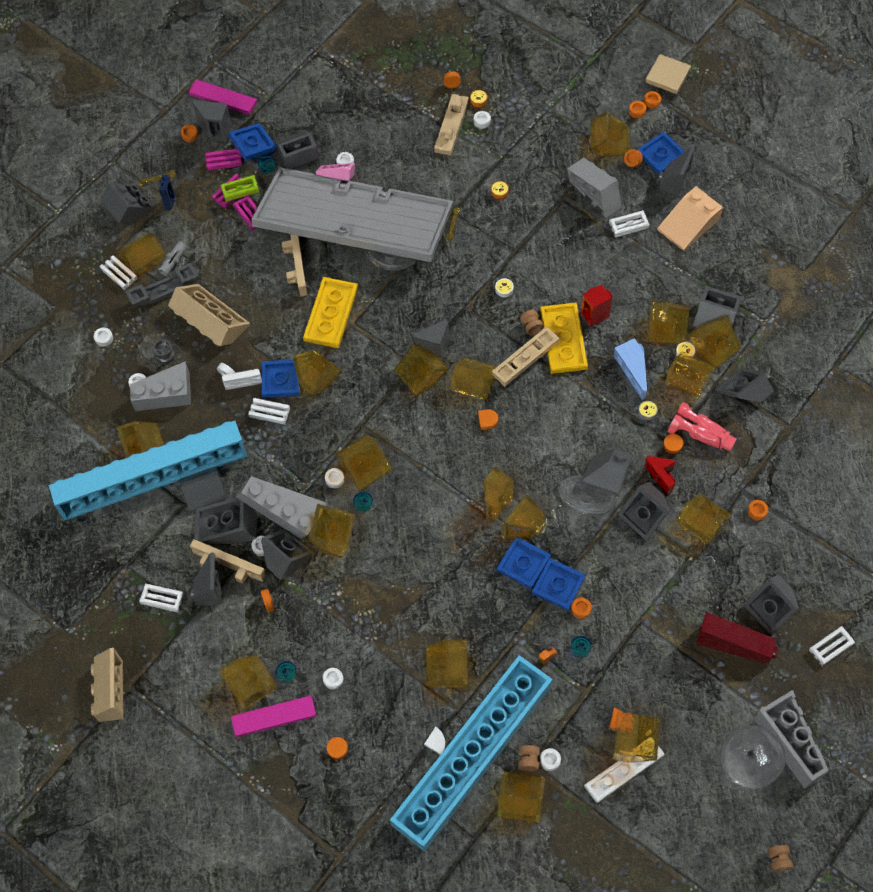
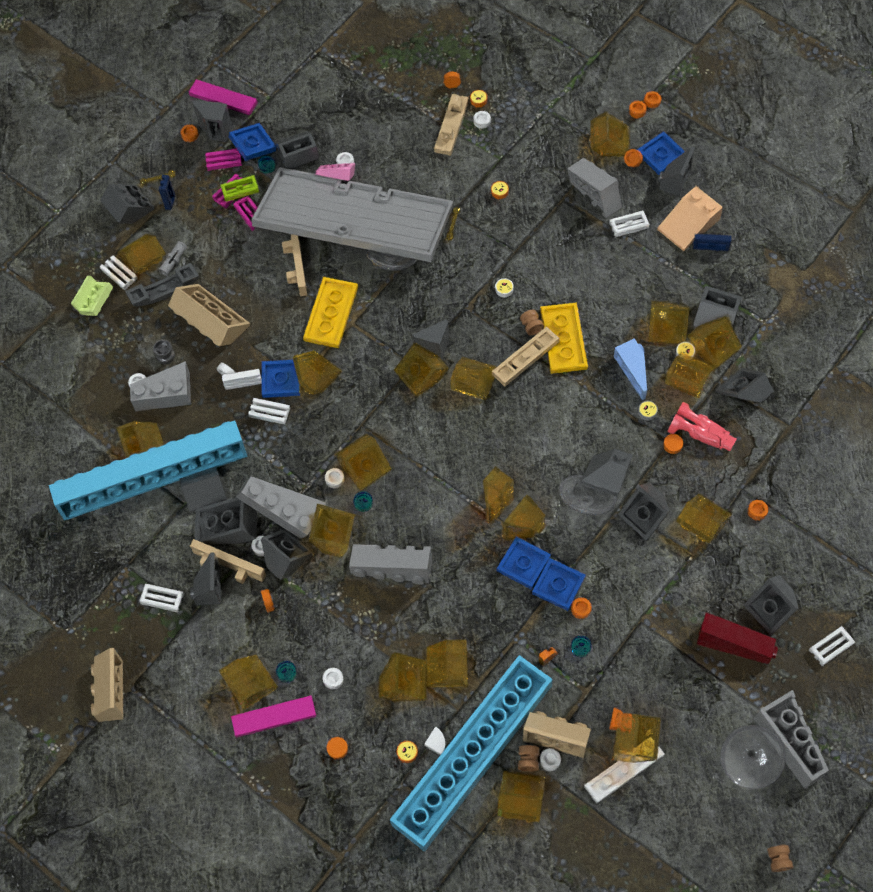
white tile [94,328,113,347] -> none
orange tile [478,409,498,430] -> none
red brick [581,284,612,327] -> none
red slope [644,456,676,495] -> none
tan tile [646,54,691,94] -> none
none -> yellowish green bracket [71,276,113,316]
none -> light grey wedge [349,544,432,585]
none -> clear yellow slope [379,652,426,701]
none -> light yellow tile [397,741,418,763]
none -> tan slope [523,711,591,758]
none -> dark blue tile [693,234,731,251]

